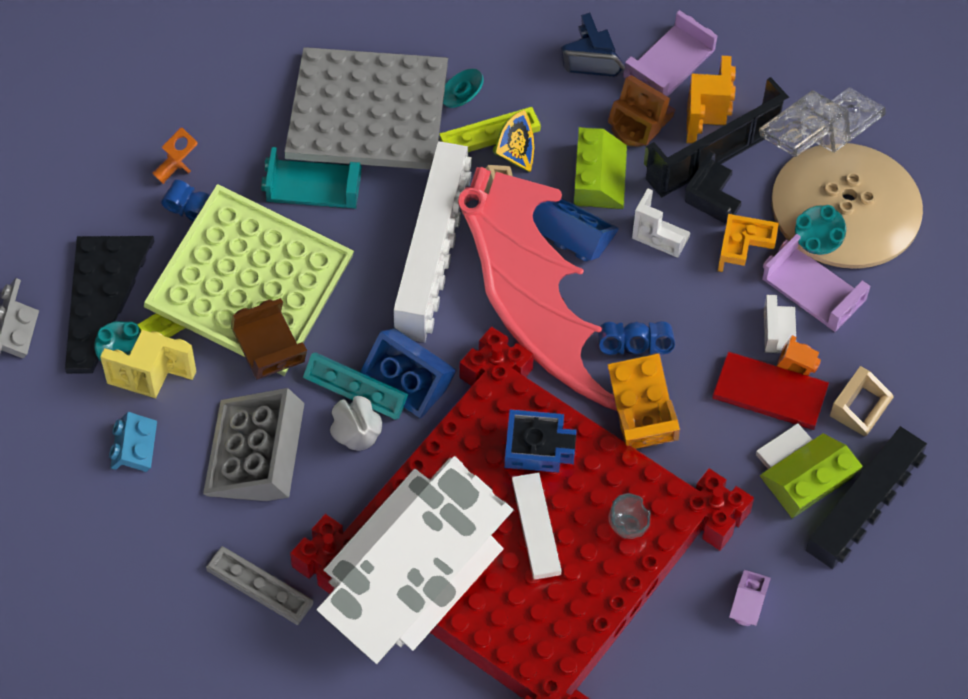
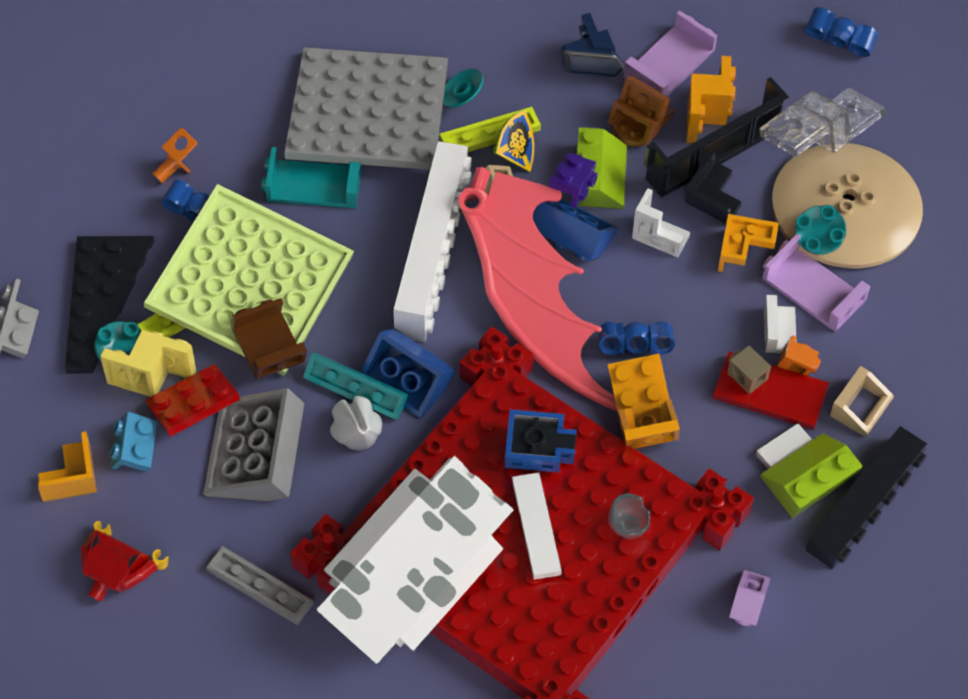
none -> light orange panel [38,431,97,502]
none -> red torso [80,521,169,602]
none -> red plate [145,364,240,437]
none -> dark purple bracket [549,152,598,208]
none -> dark tan brick [727,346,771,394]
none -> blue piece [805,7,878,57]

